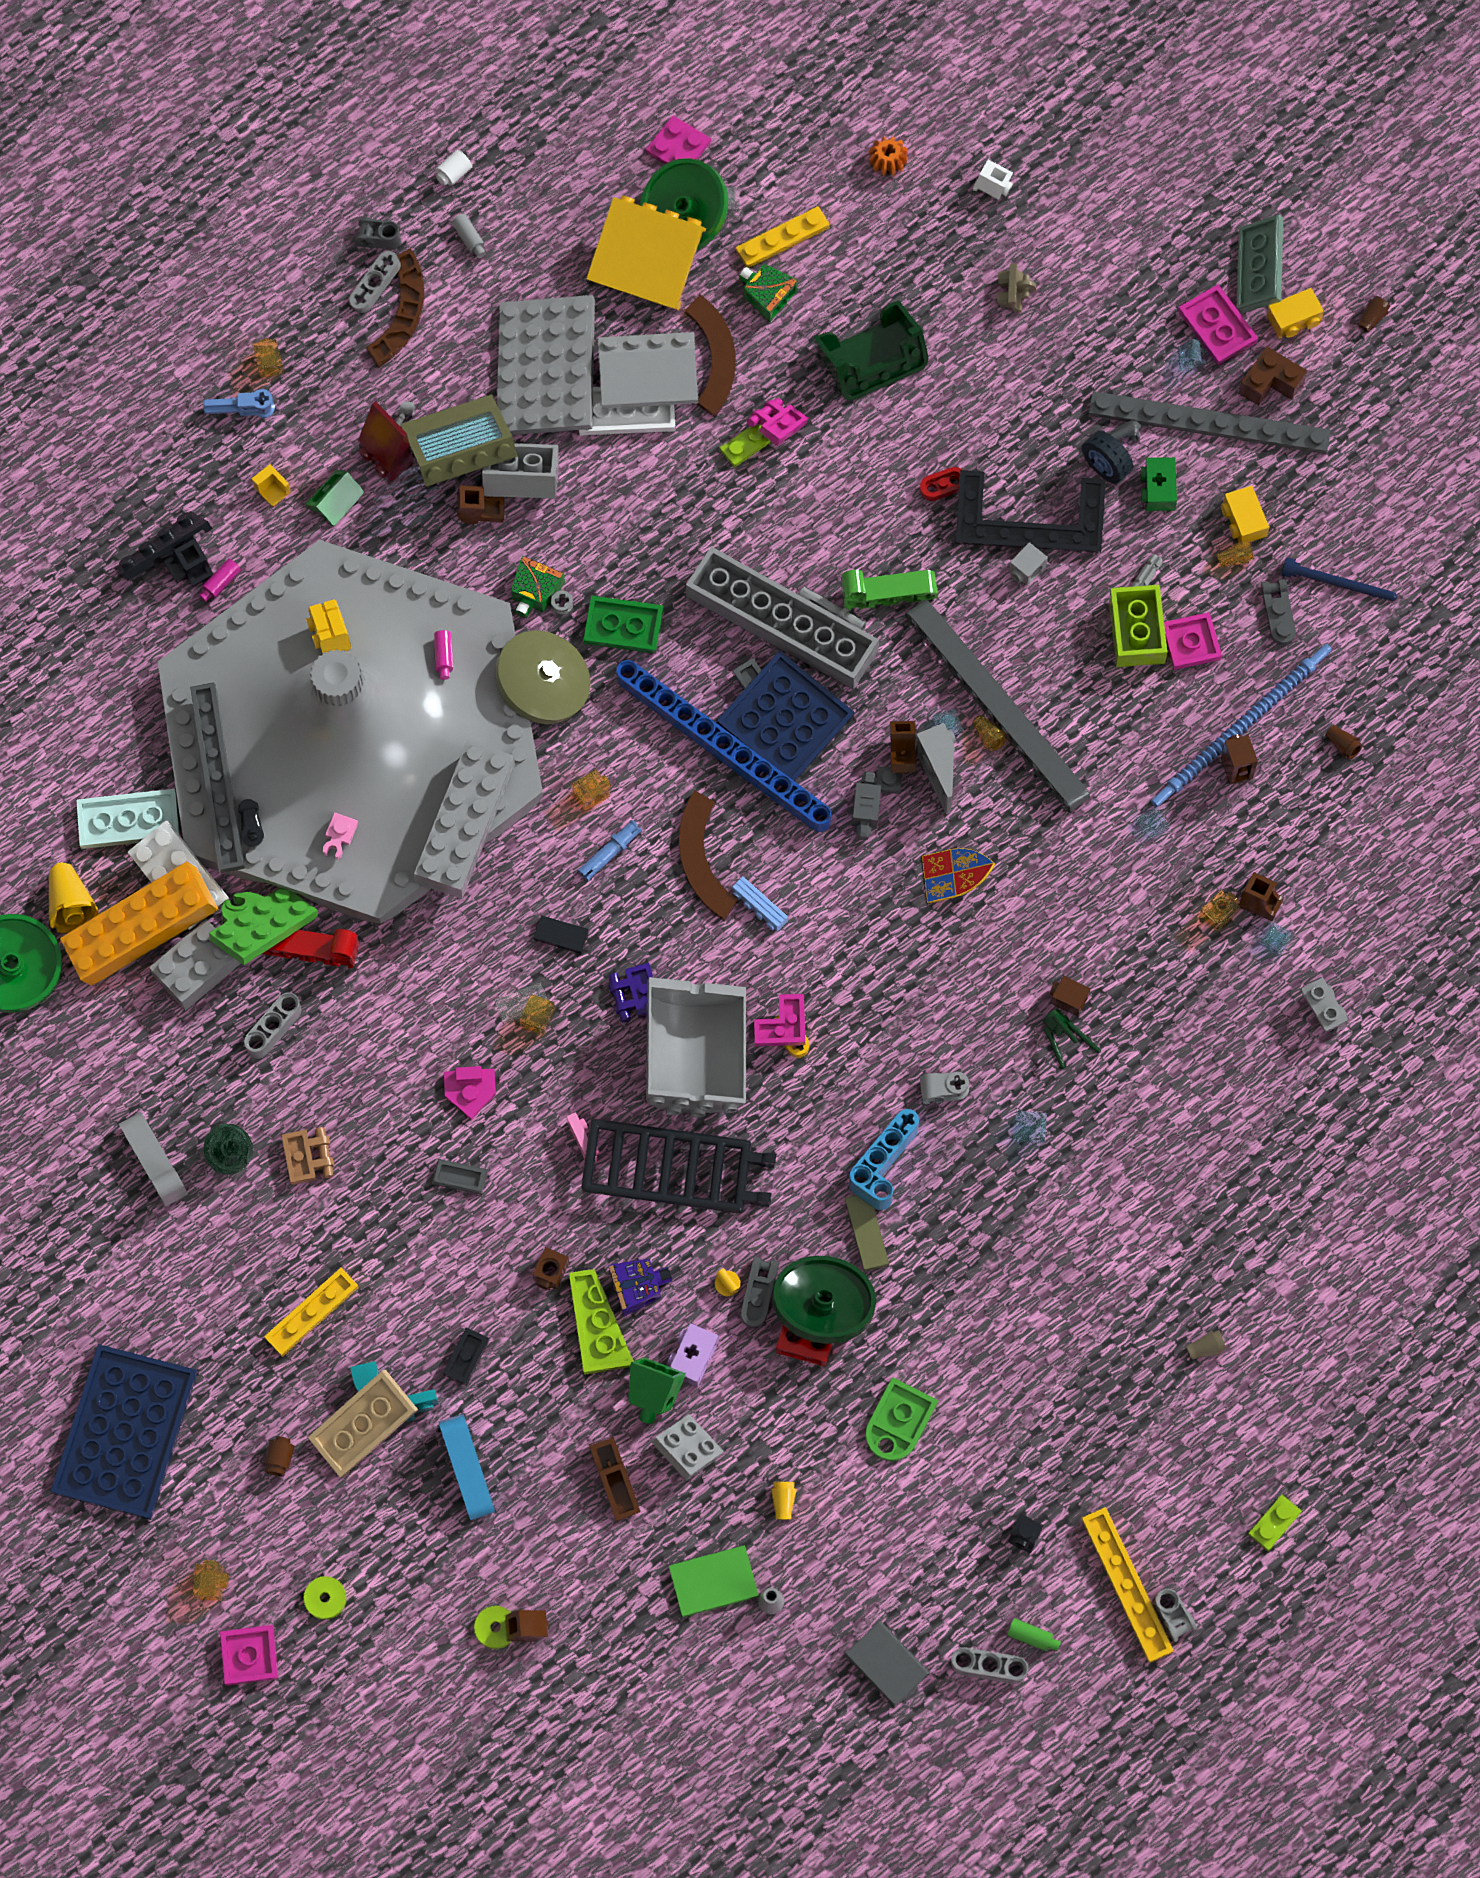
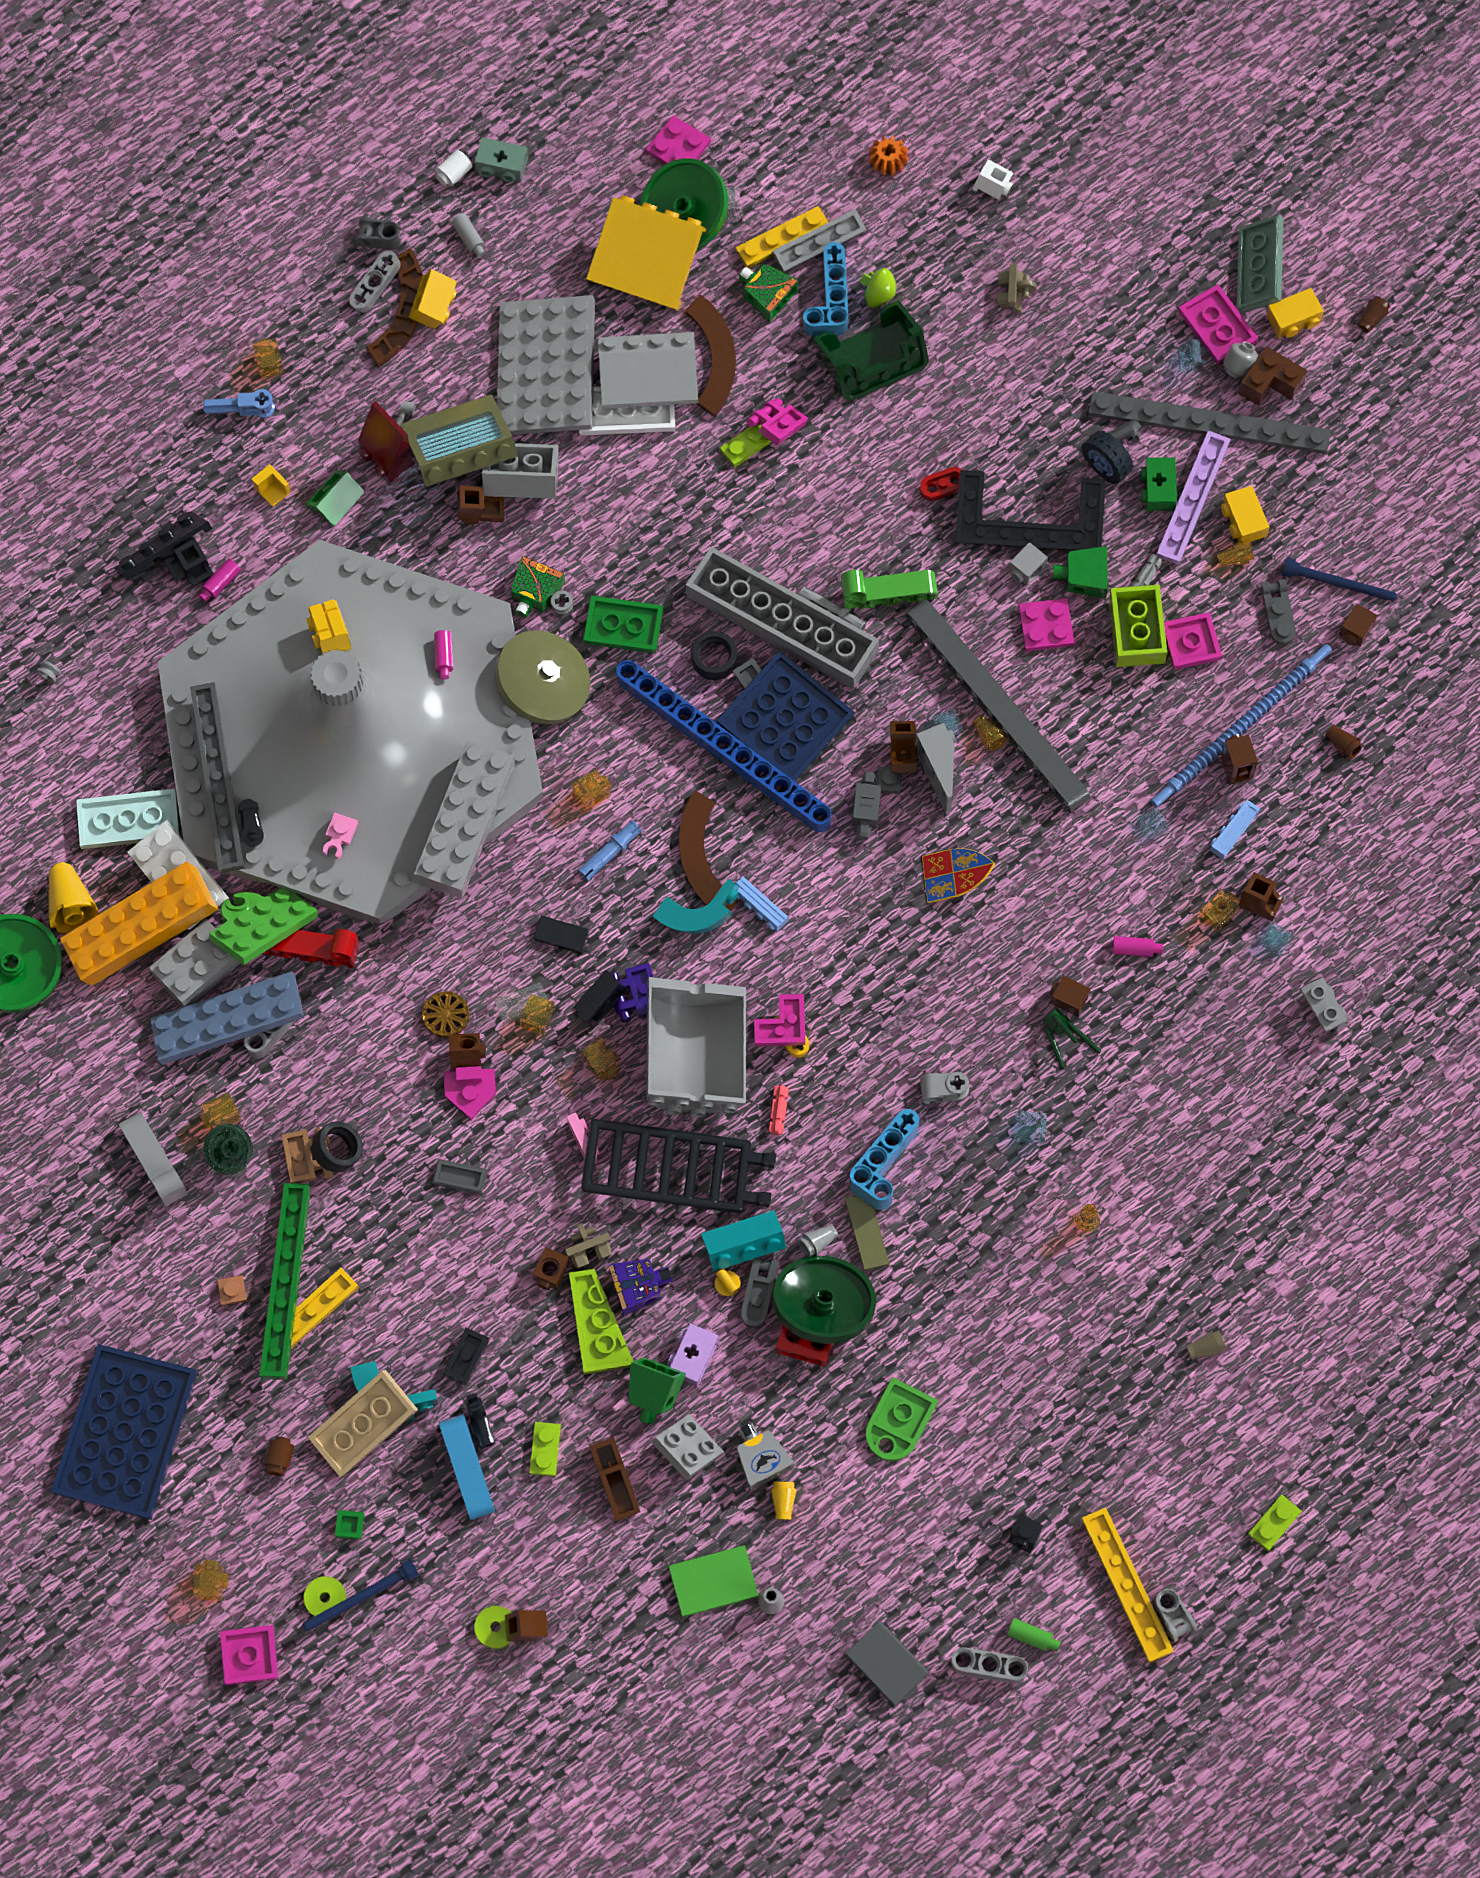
none -> light grey bush [36,660,62,683]
none -> sand blue plate [150,972,304,1065]
none -> clear yellow brick [200,1092,242,1134]
none -> nougat plate [218,1275,247,1306]
none -> green plate [259,1183,311,1380]
none -> dark blue piece [302,1558,419,1632]
none -> black tyre [311,1121,363,1173]
none -> green plate [335,1510,365,1540]
none -> yellow brick [409,269,457,329]
none -> pearl gold wheel [422,991,470,1038]
none -> reddish brown brick [449,1033,486,1070]
none -> black bar [465,1393,496,1449]
none -> sand green brick [475,137,529,183]
none -> lime plate [530,1422,561,1477]
none -> dark tan hips [565,1223,612,1269]
none -> black panel [574,970,628,1027]
none -> clear yellow brick [581,1037,619,1081]
none -> teal arch [652,878,740,934]
none -> black tyre [691,631,738,680]
none -> teal brick [701,1210,786,1272]
none -> light grey torso [737,1423,794,1491]
none -> coral axle [768,1085,789,1135]
none -> light grey plate [772,209,866,273]
none -> light grey cone [799,1224,838,1257]
none -> dark azure beam [803,242,848,336]
none -> lime piece [860,268,897,309]
none -> dark pink plate [1019,598,1074,651]
none -> green torso [1053,547,1108,598]
none -> clear yellow cone [1075,1204,1101,1232]
none -> dark pink cylinder [1112,936,1163,957]
none -> lavender plate [1157,431,1231,565]
none -> light blue piece [1210,800,1260,859]
none -> light grey head [1223,342,1259,379]
none -> reddish brown brick [1339,603,1378,647]

